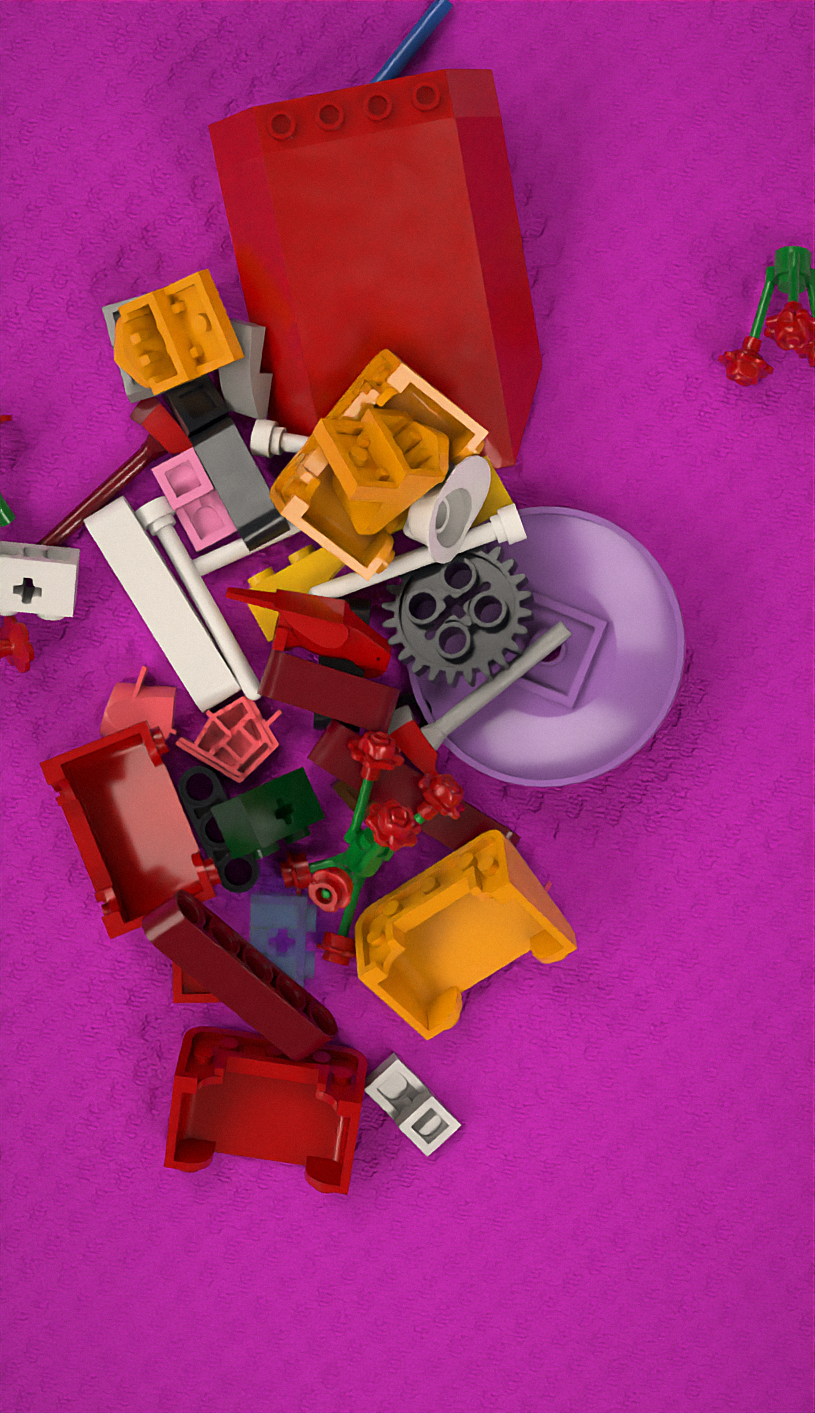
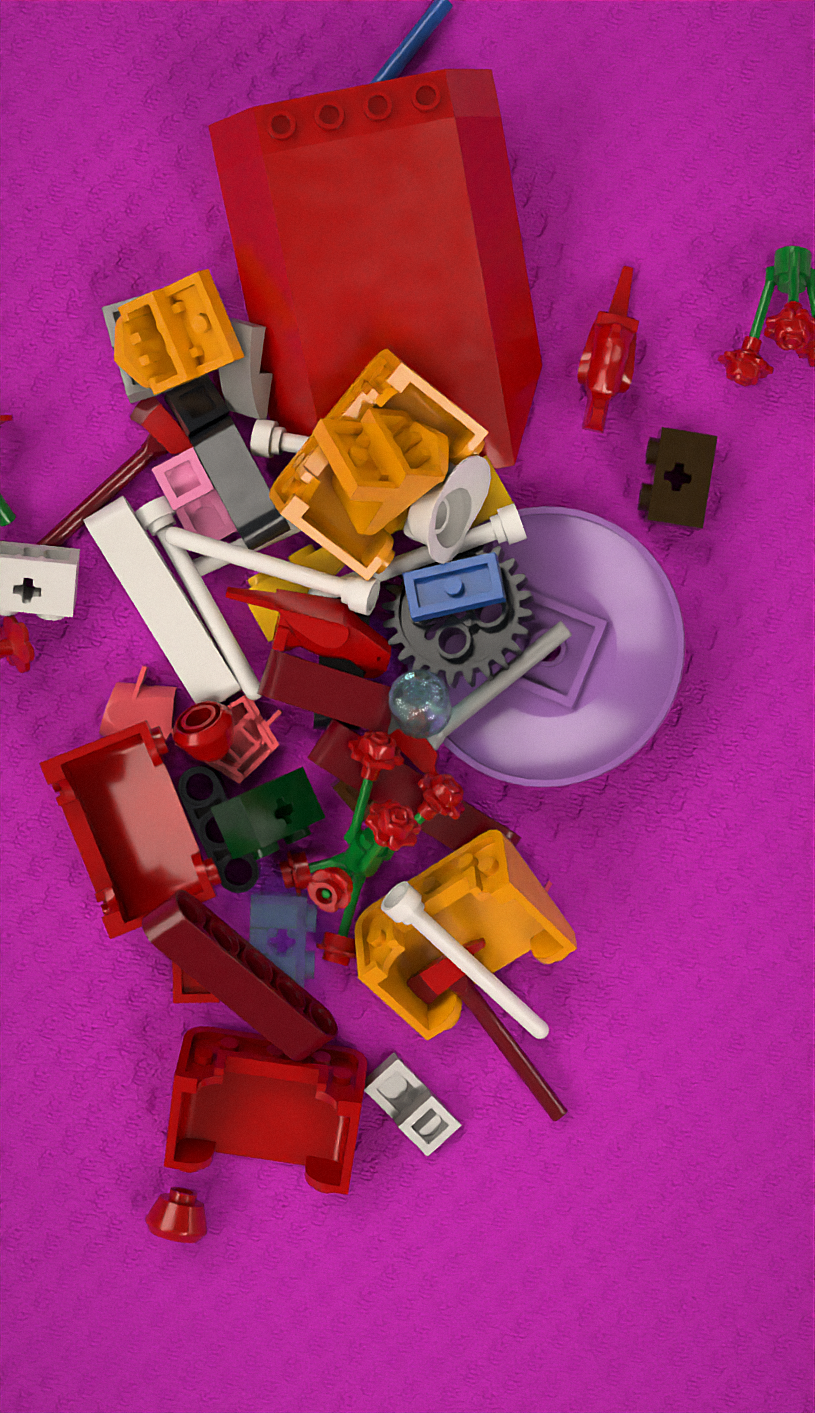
none -> red cone [145,1187,207,1243]
none -> white piece [165,527,380,616]
none -> red cone [172,701,234,762]
none -> white piece [381,881,549,1039]
none -> clear light blue head [389,669,452,739]
none -> plate [402,552,507,622]
none -> dark red piece [406,938,568,1121]
none -> red animal [577,266,639,434]
none -> dark brown brick [637,427,718,531]

